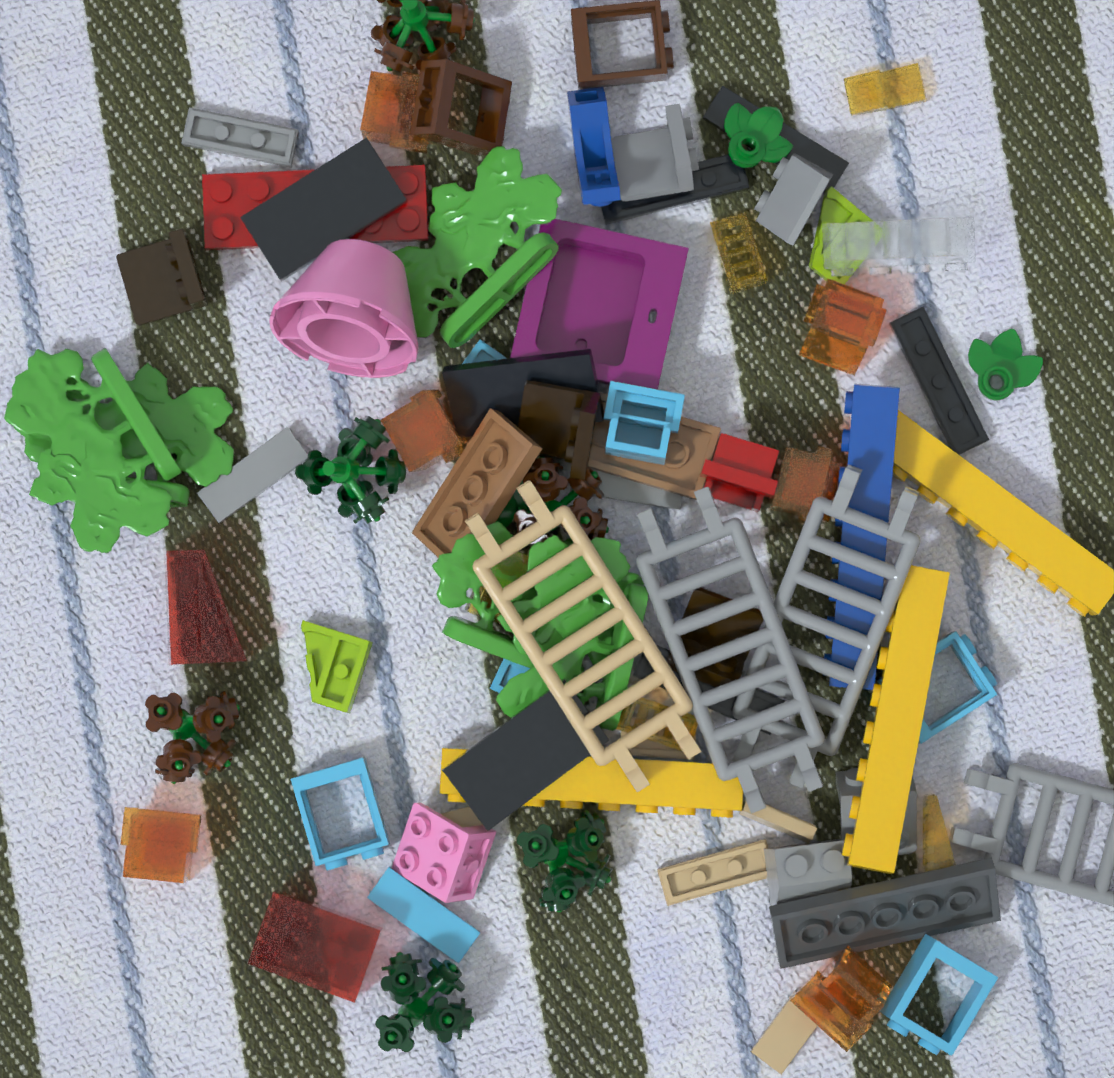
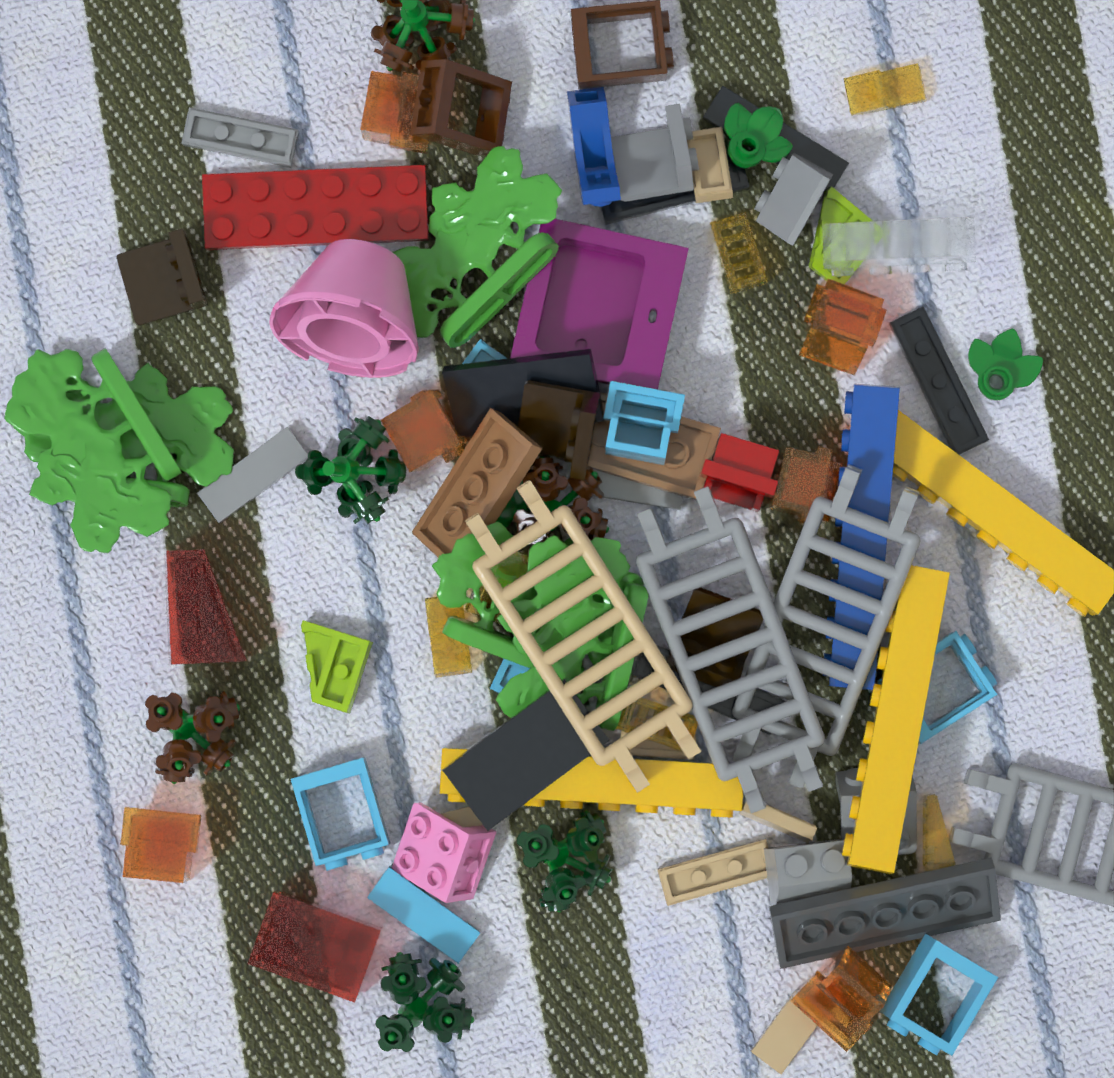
black tile [240,137,407,282] -> none
none -> clear yellow slope [425,597,472,678]
none -> tan tile [687,127,733,203]

